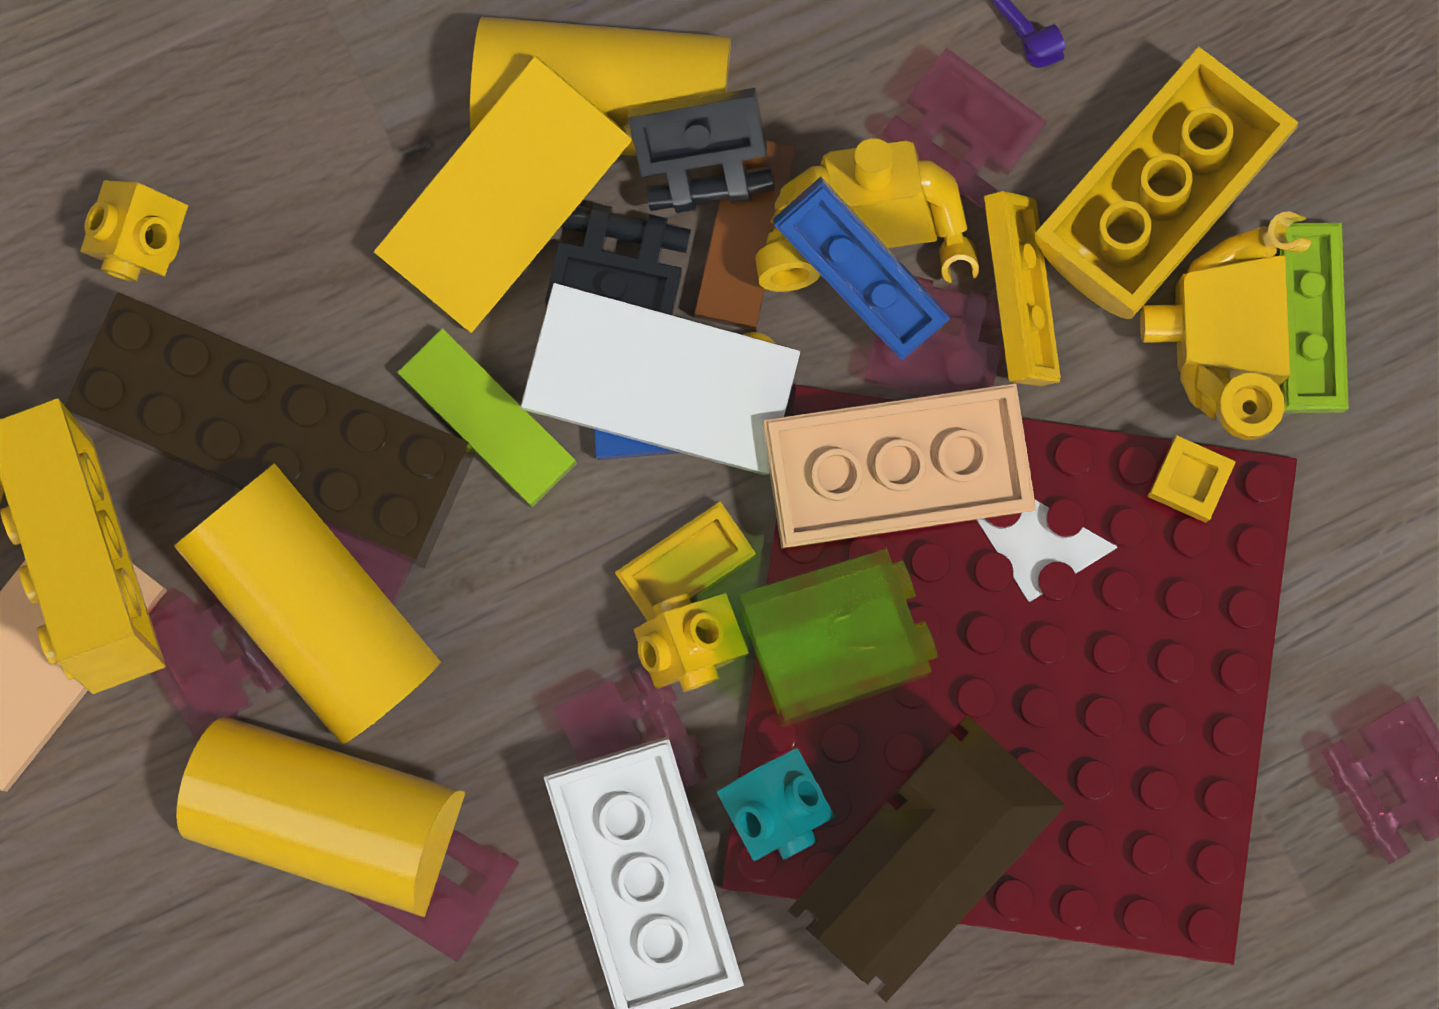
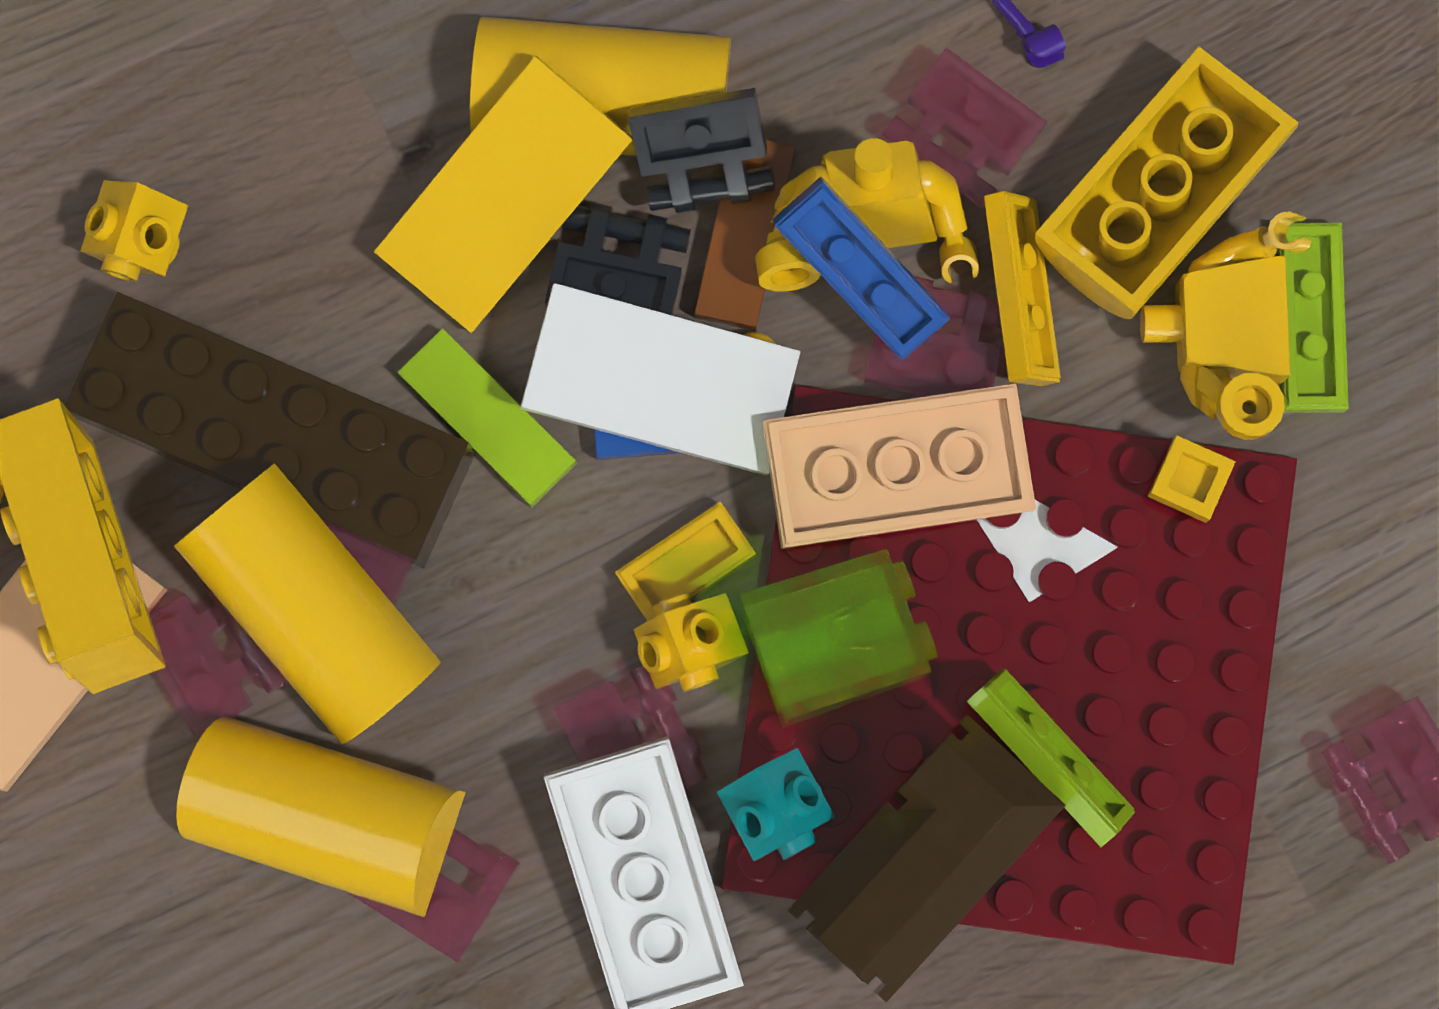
none -> lime tile [967,668,1135,847]

